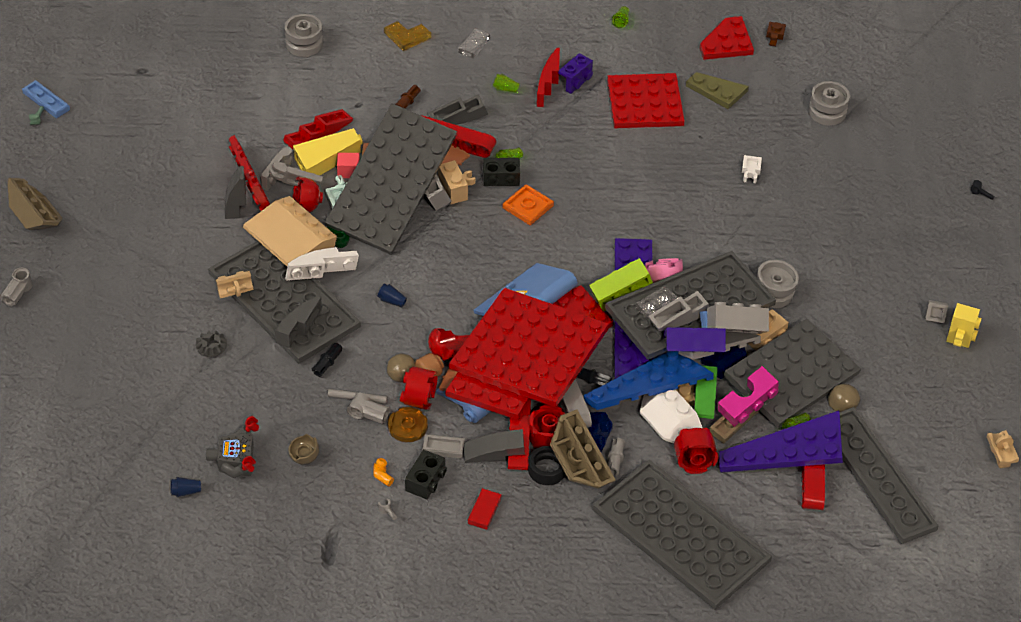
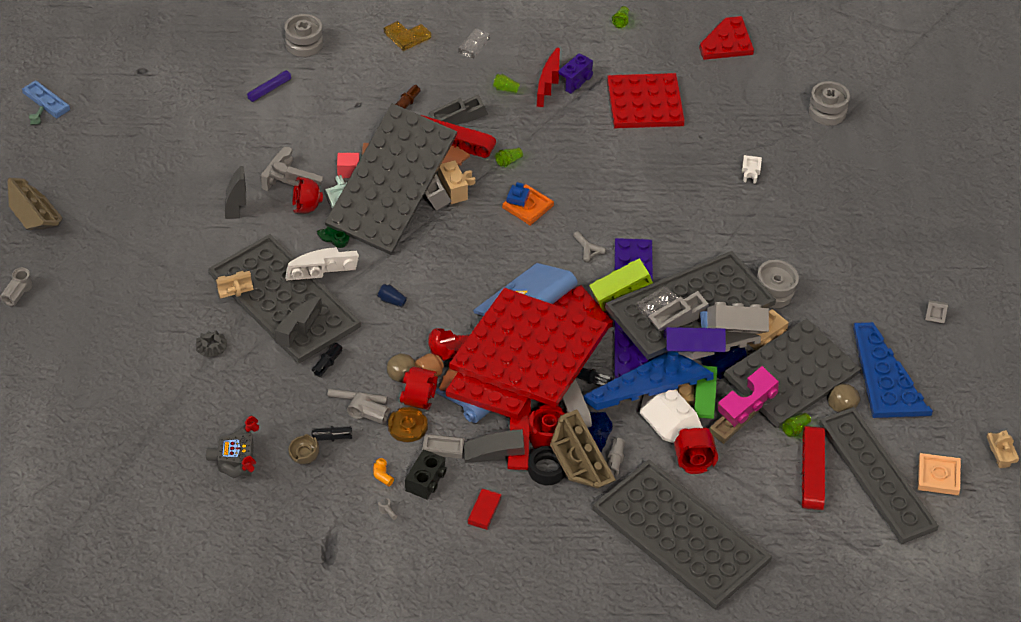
dark blue cone [170,477,201,497] -> none
red wing [228,135,270,211] -> none
tan slope [243,196,337,266] -> none
red slope [283,109,353,149] -> none
light yellow slope [293,128,363,176] -> none
pearl dark grey brick [483,158,520,186] -> none
bright pink cylinder [645,258,683,283] -> none
olive wing [686,72,749,109] -> none
dark purple wing [719,411,843,472] -> none
reddish brown plate [766,22,786,47] -> none
light yellow brick [946,303,982,348] -> none
black hand [970,180,995,200] -> none
none -> dark purple axle [247,70,291,102]
none -> black axle [312,426,352,442]
none -> blue tile [507,182,530,207]
none -> light grey piece [573,231,606,262]
none -> blue wing [853,322,933,418]
none -> light nougat plate [918,453,961,495]

